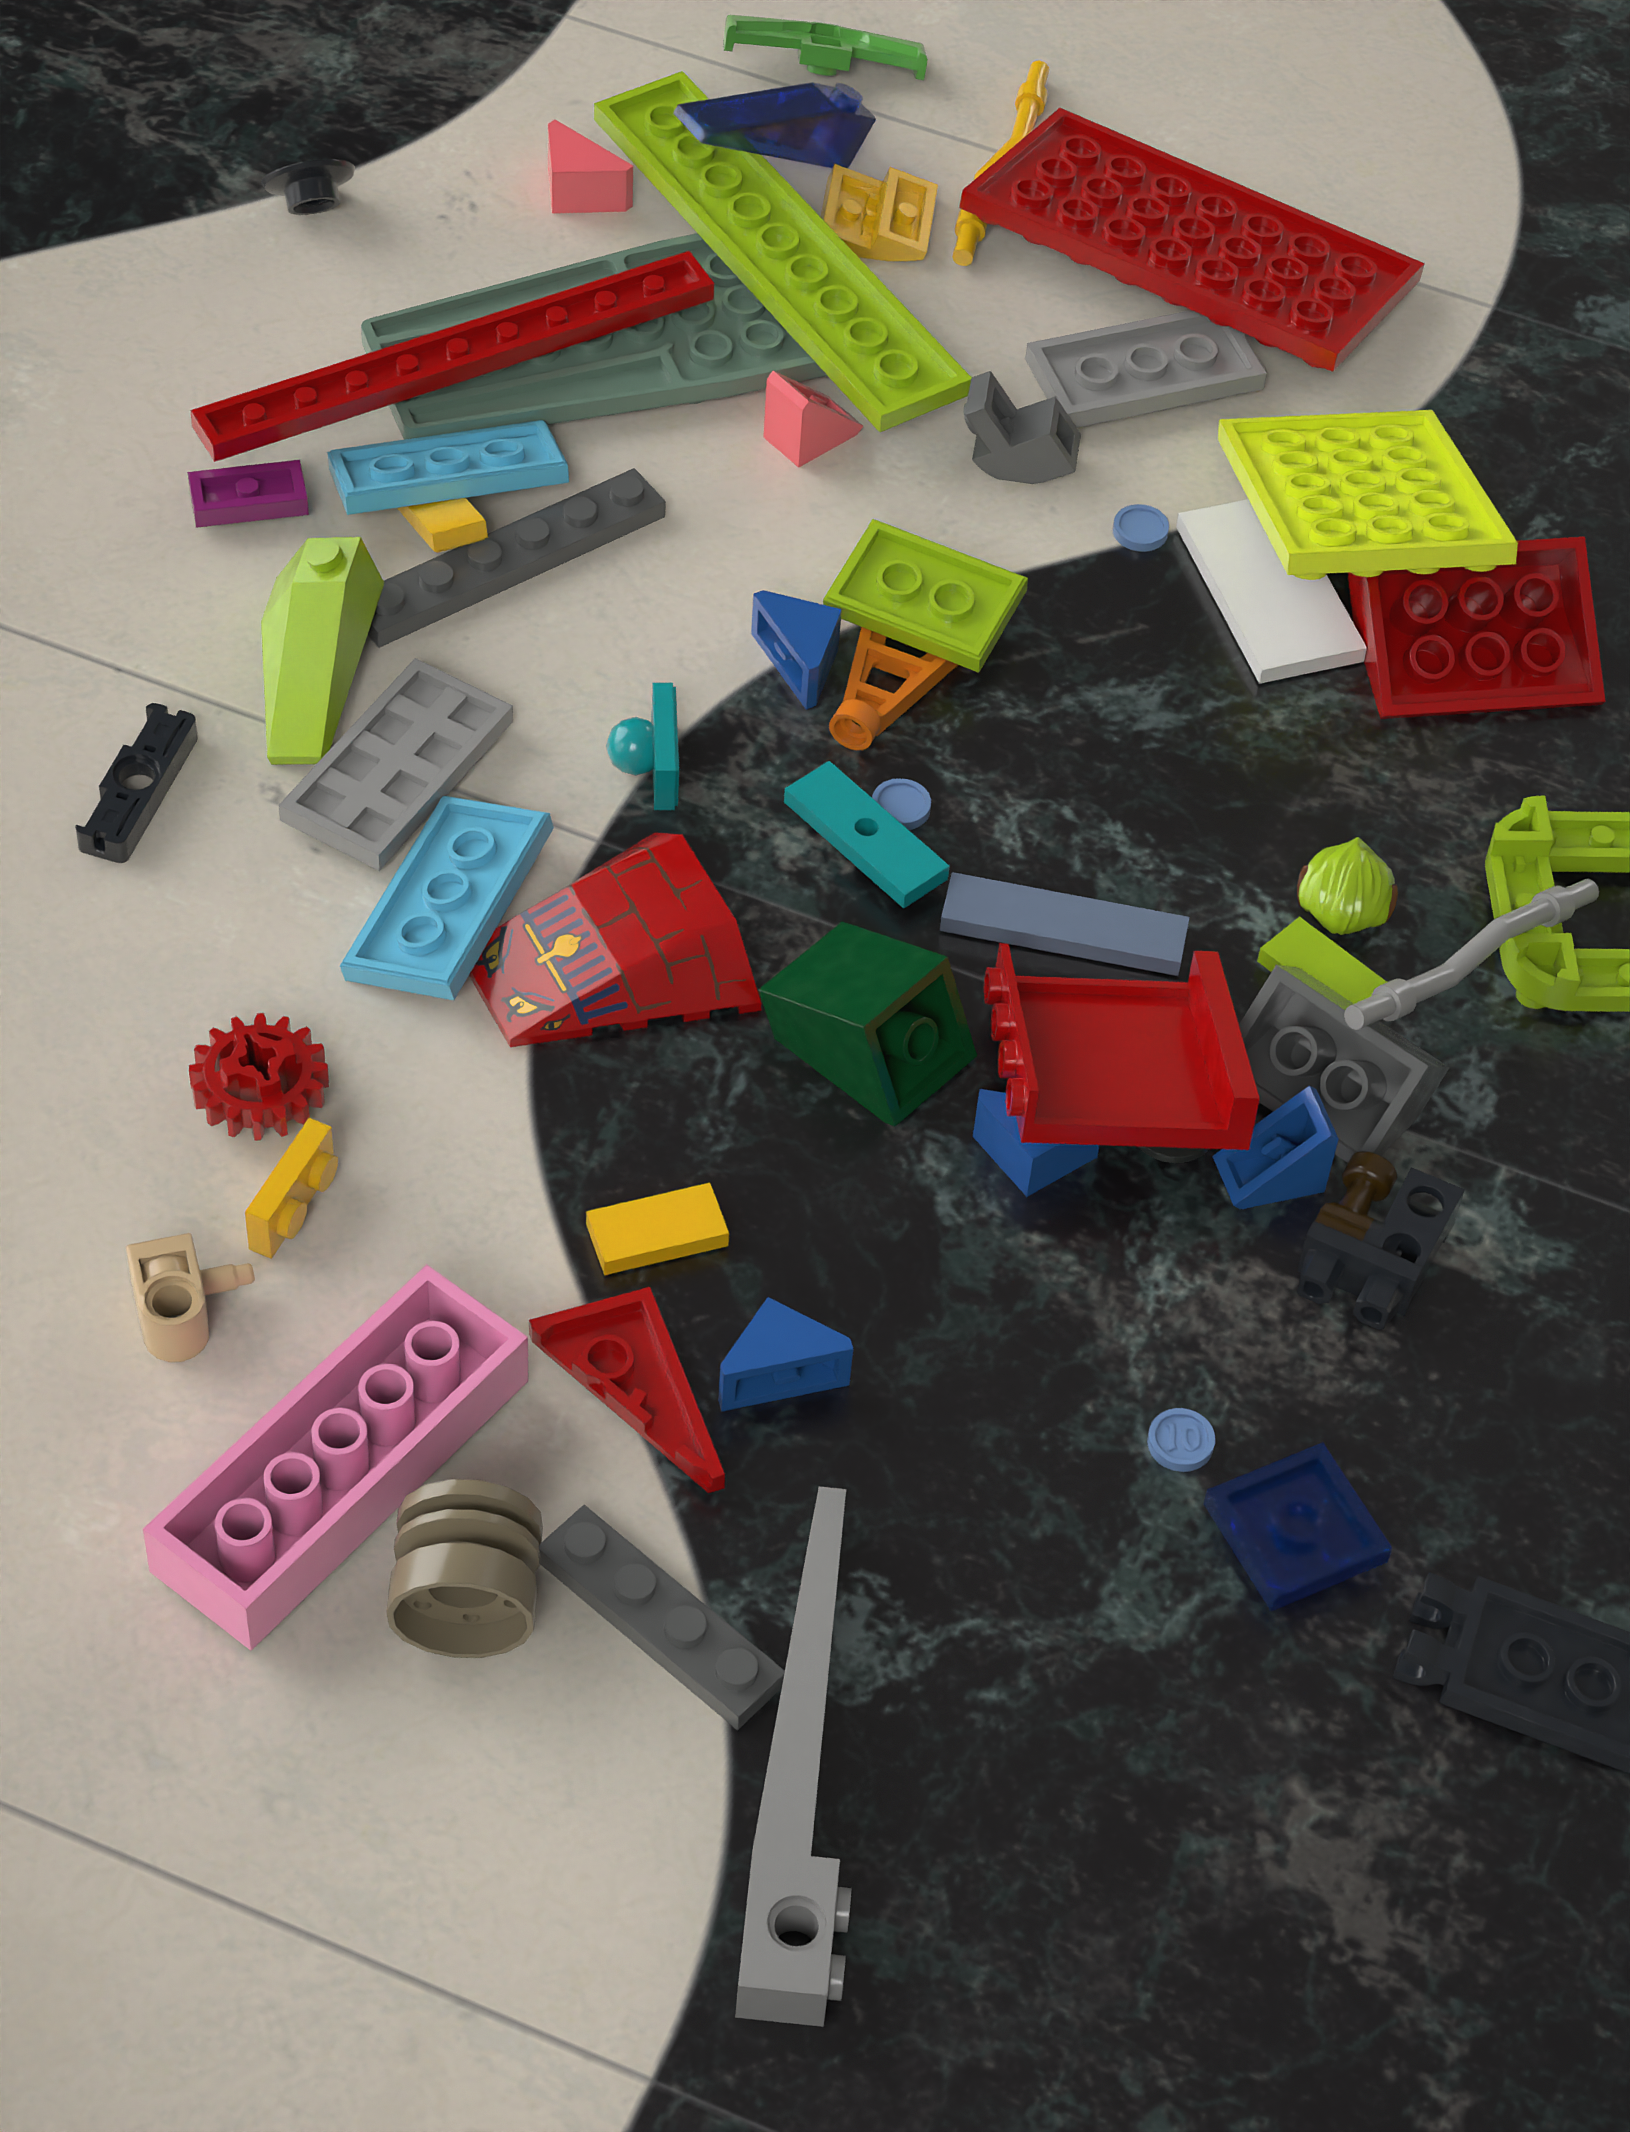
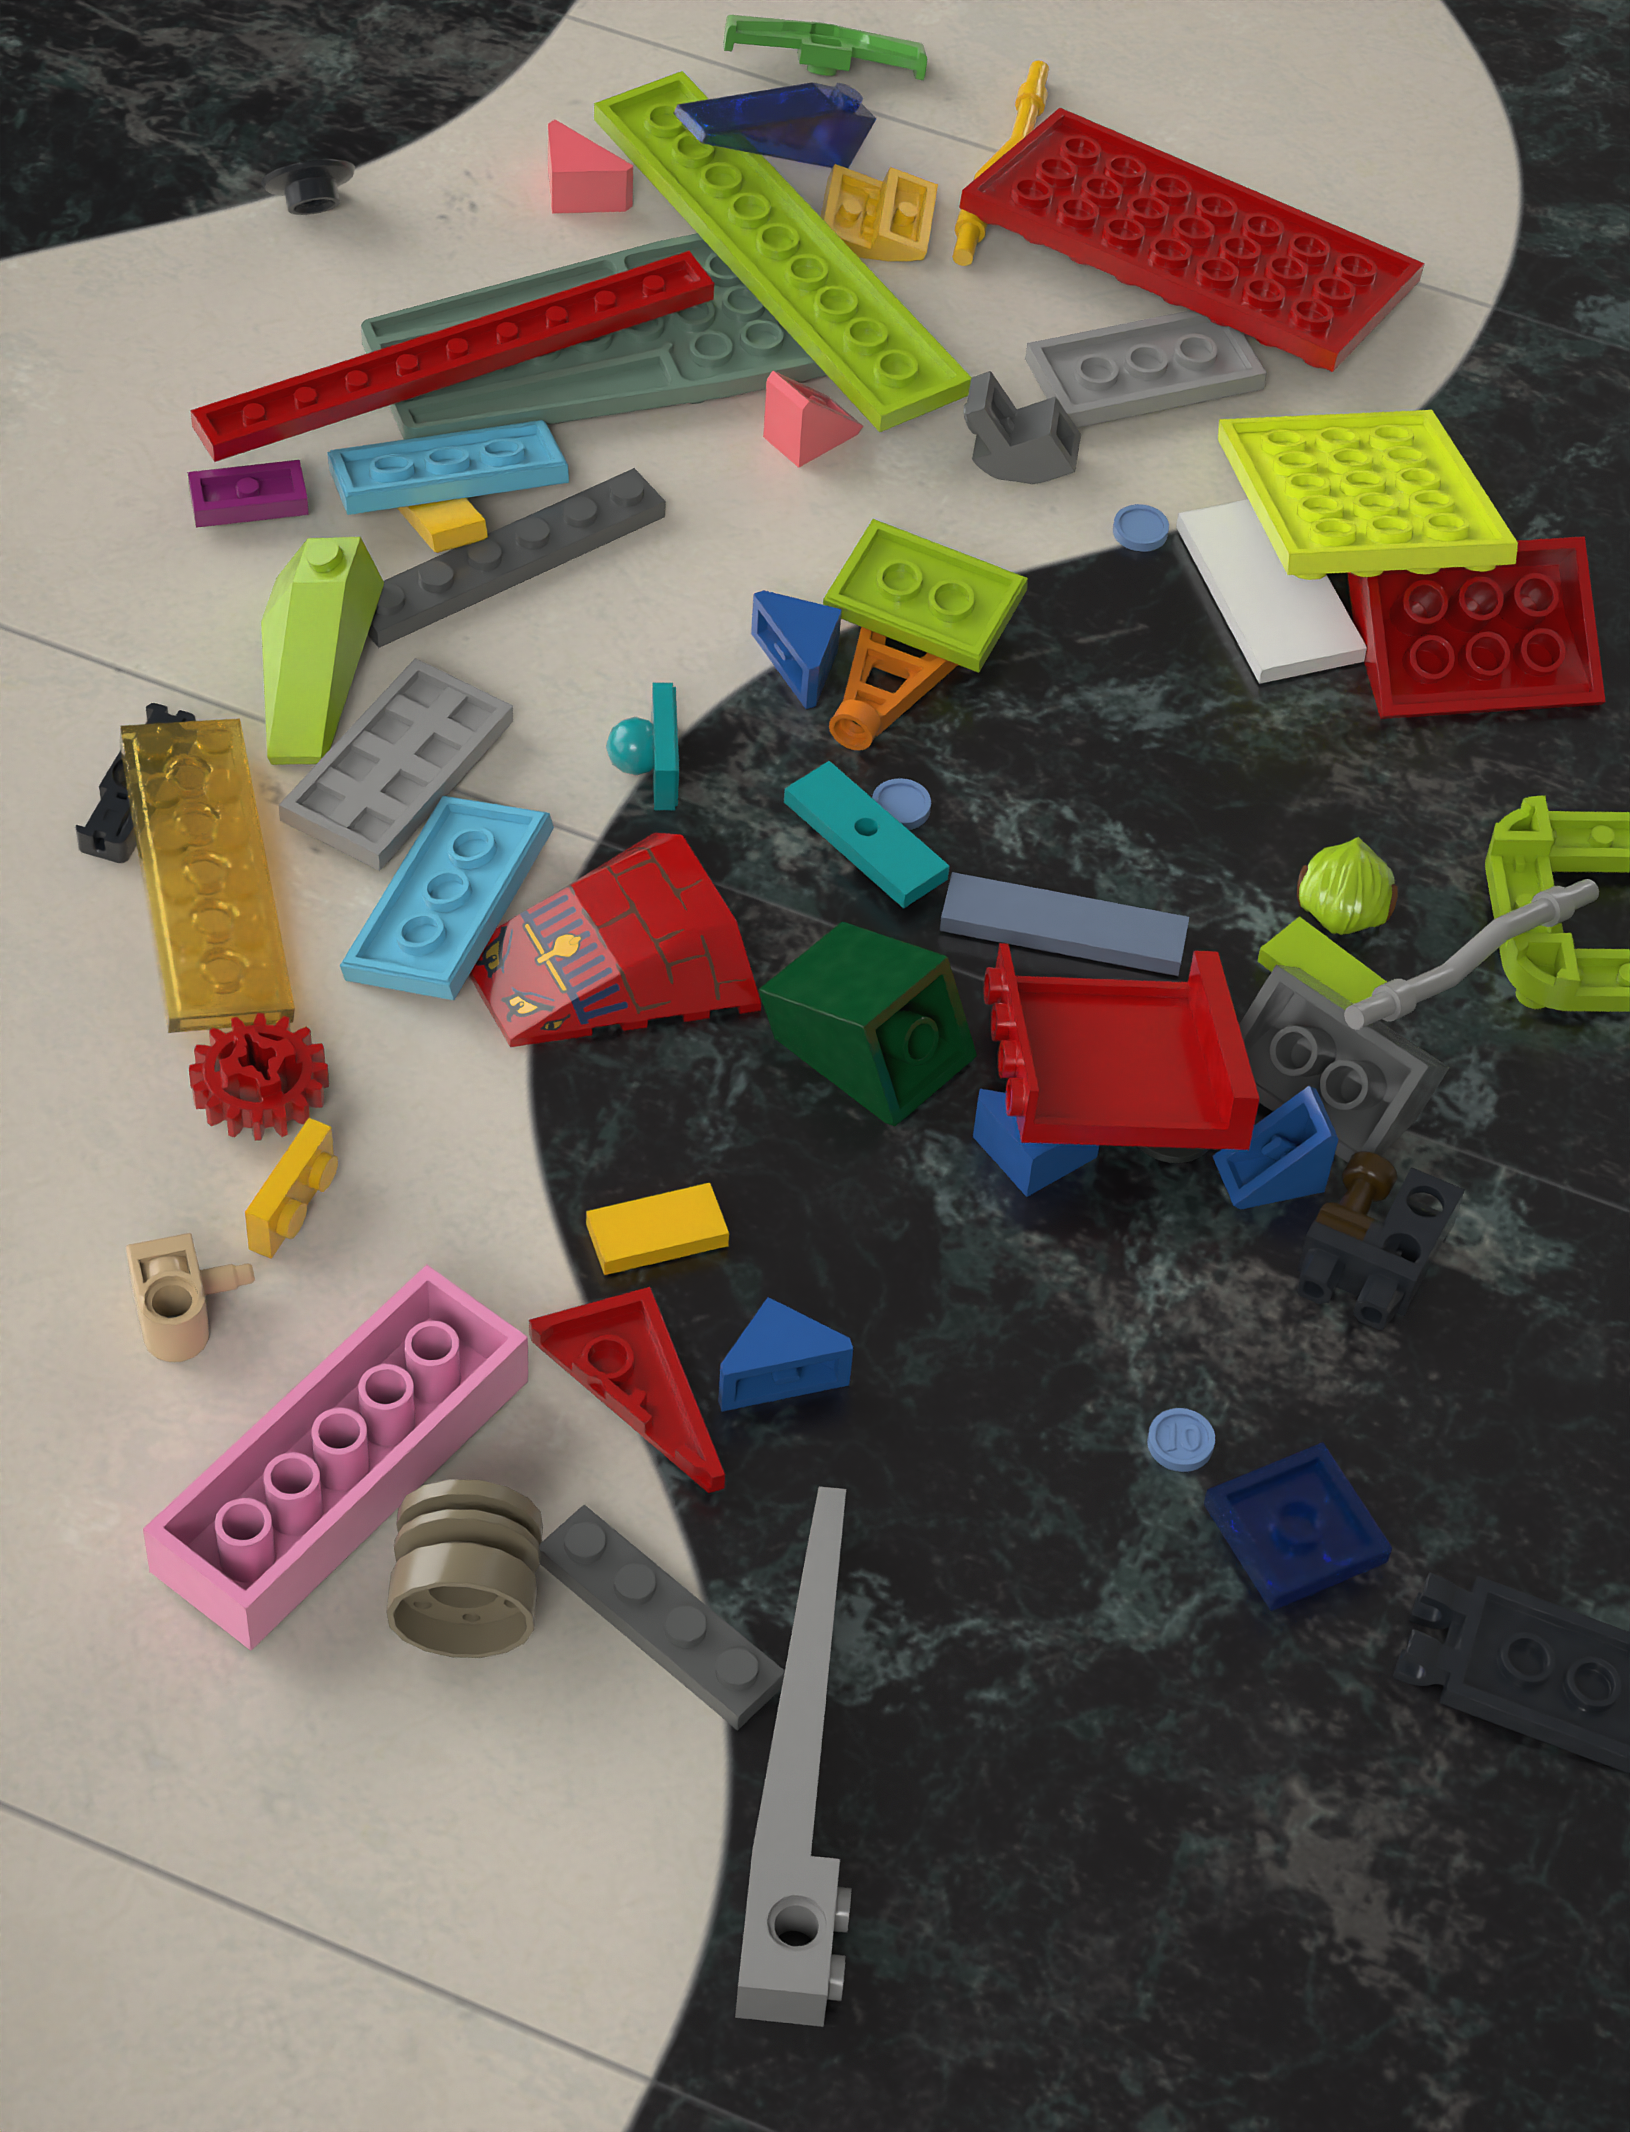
none -> clear yellow plate [119,718,295,1033]

